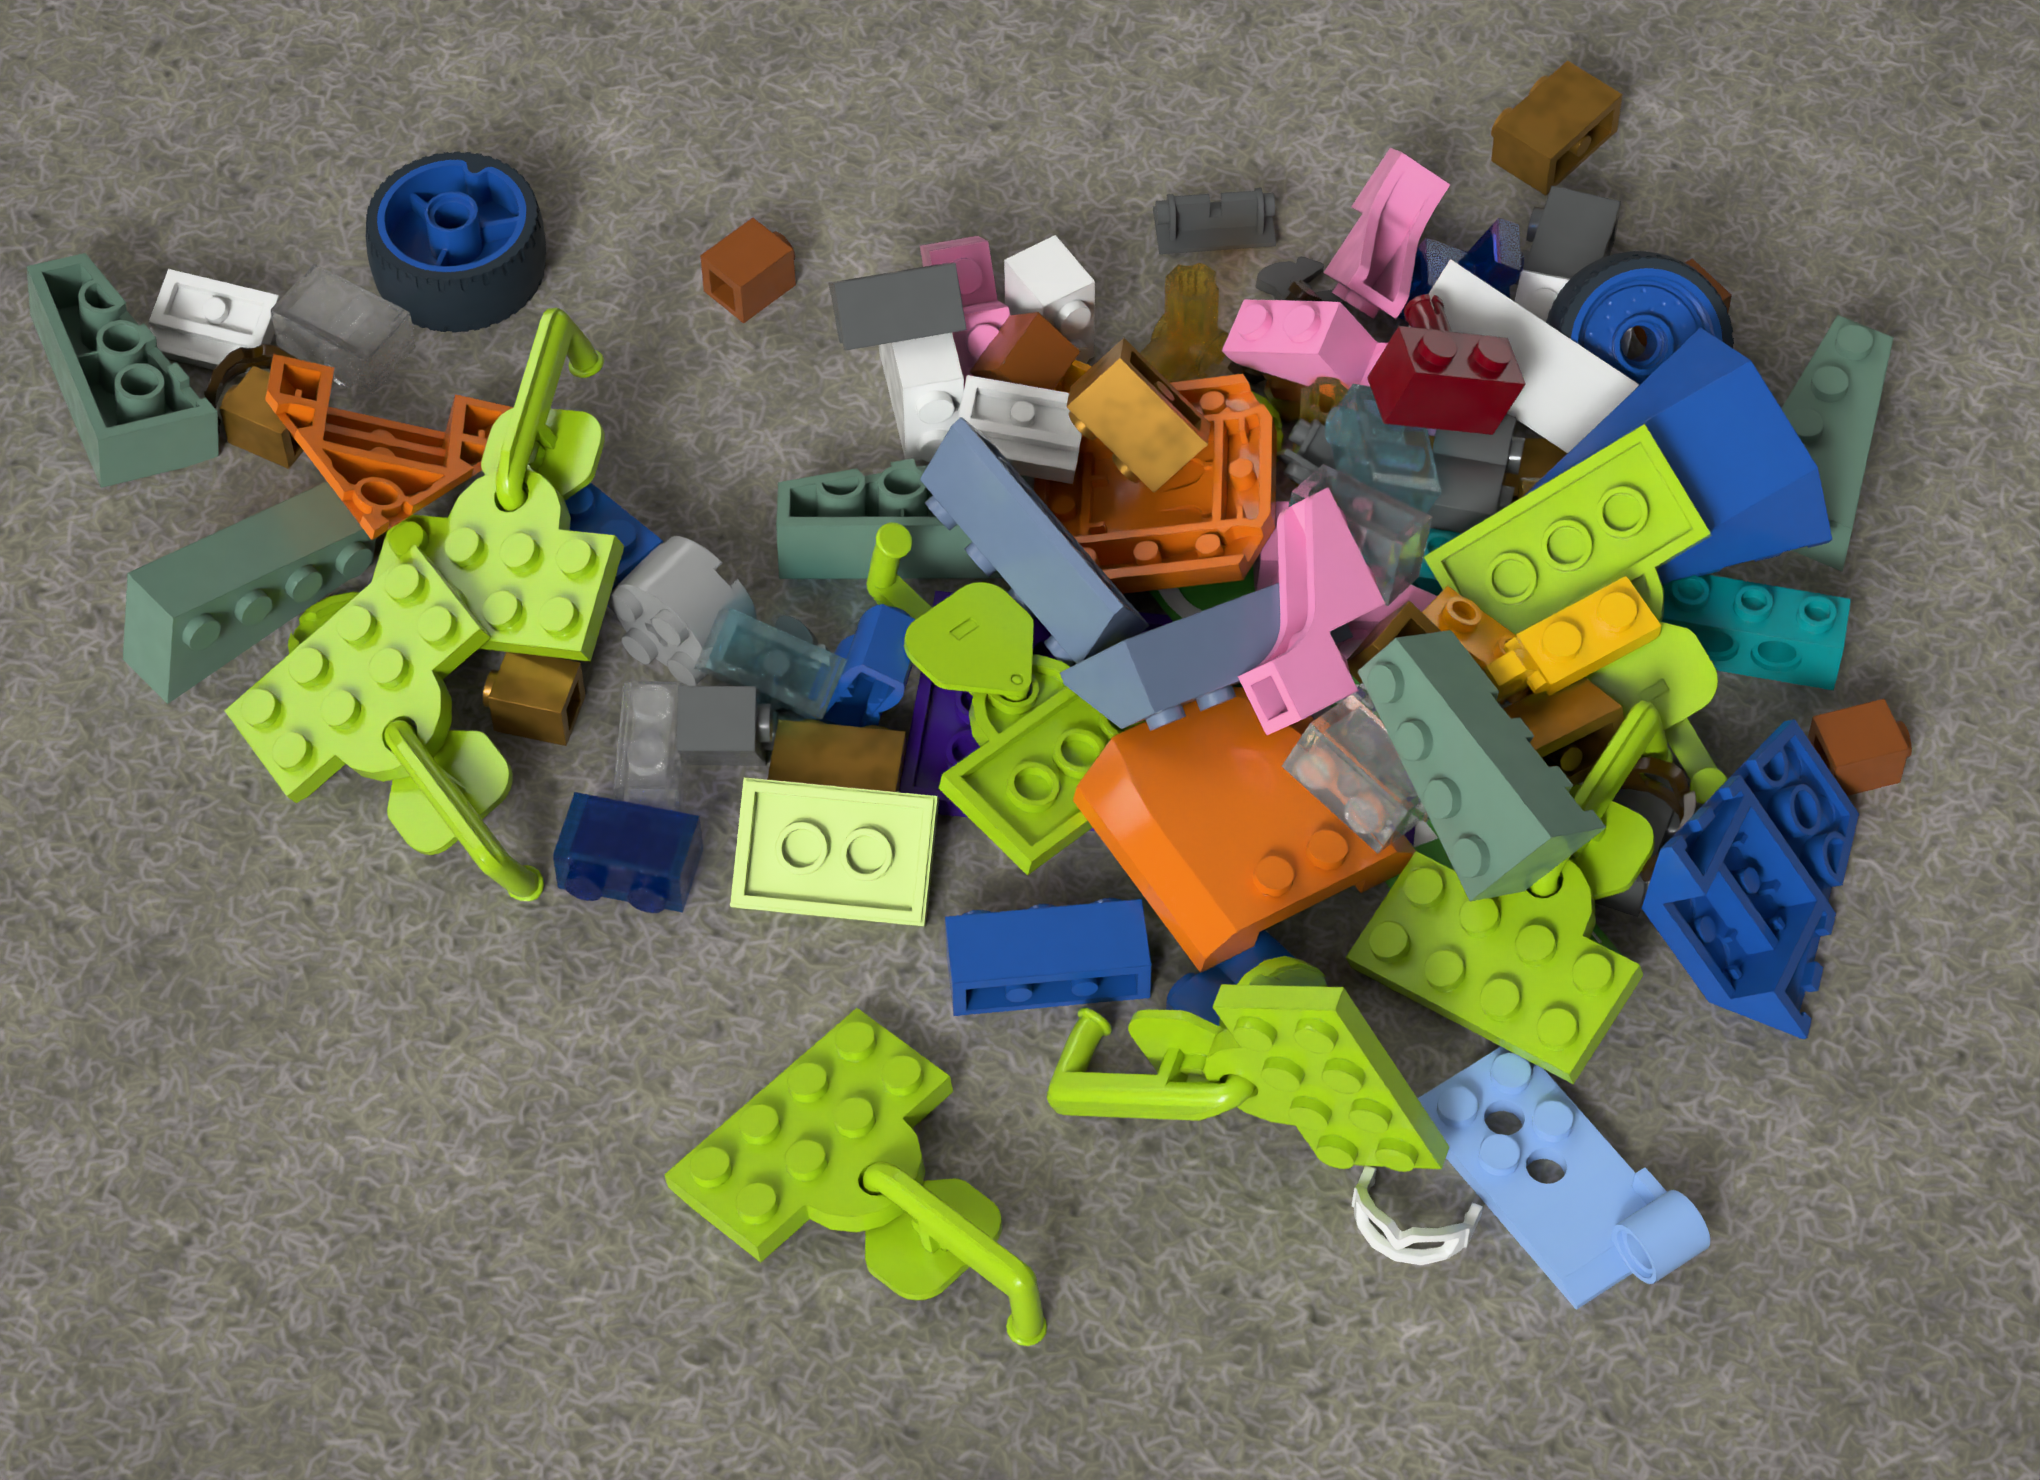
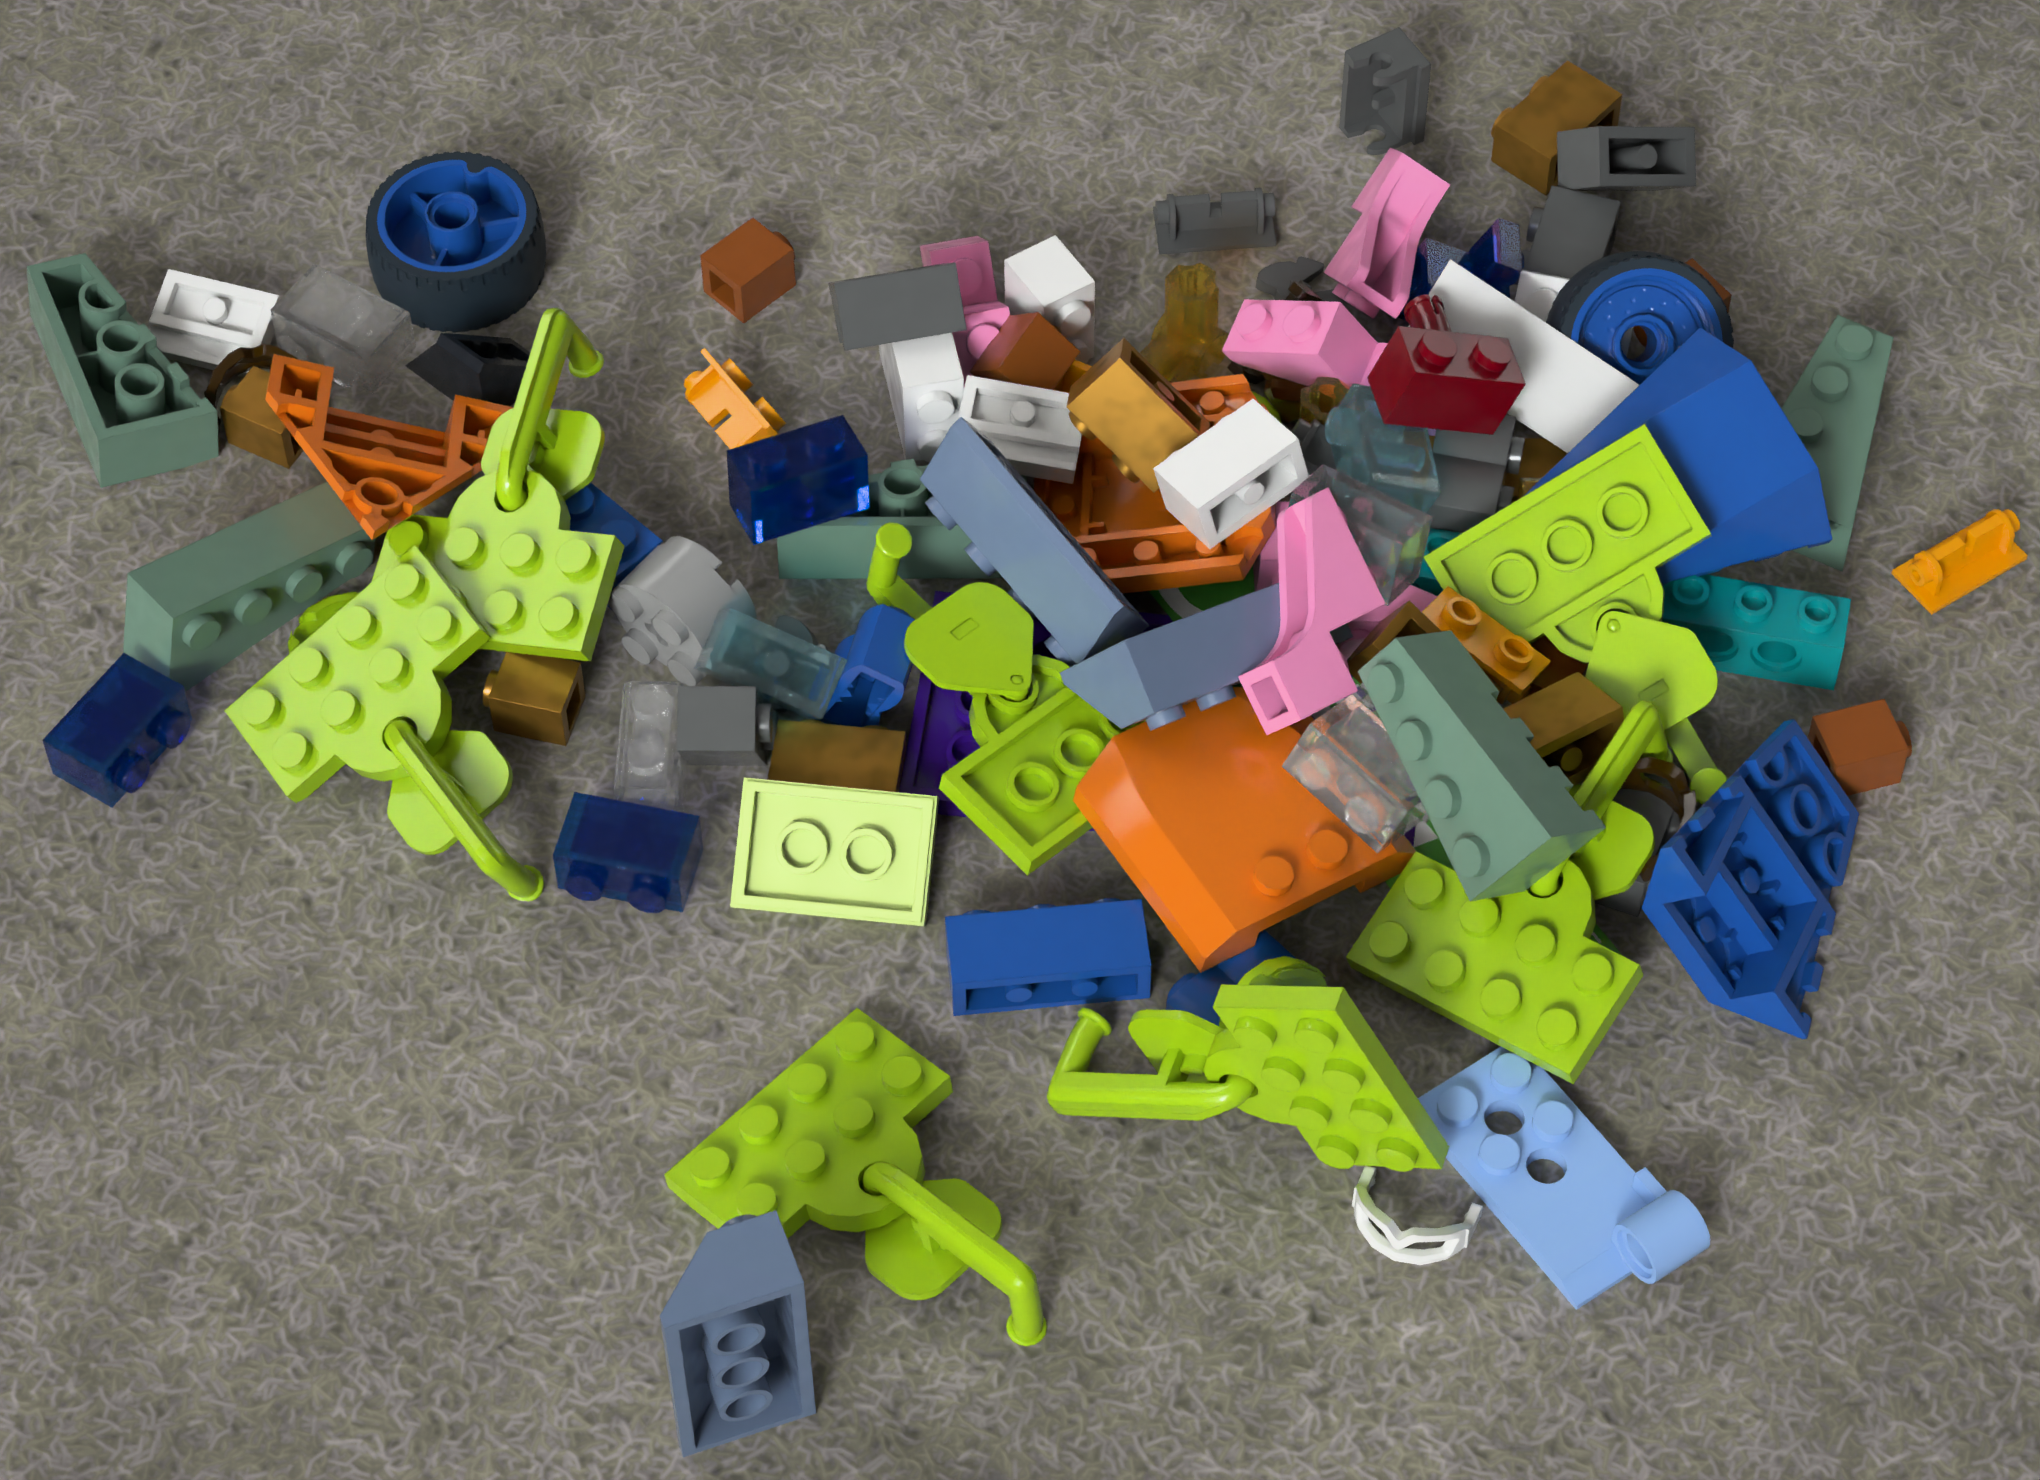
yellow hinge [1485,576,1662,702] -> none
none -> clear blue brick [42,653,192,808]
none -> black slope [405,333,530,406]
none -> sand blue slope [660,1210,816,1457]
none -> light orange hinge [684,348,792,467]
none -> clear blue brick [726,415,869,545]
none -> white brick [1153,399,1309,549]
none -> dark grey hinge [1339,27,1431,155]
none -> dark grey brick [1557,126,1696,191]
none -> light orange hinge [1891,509,2028,615]

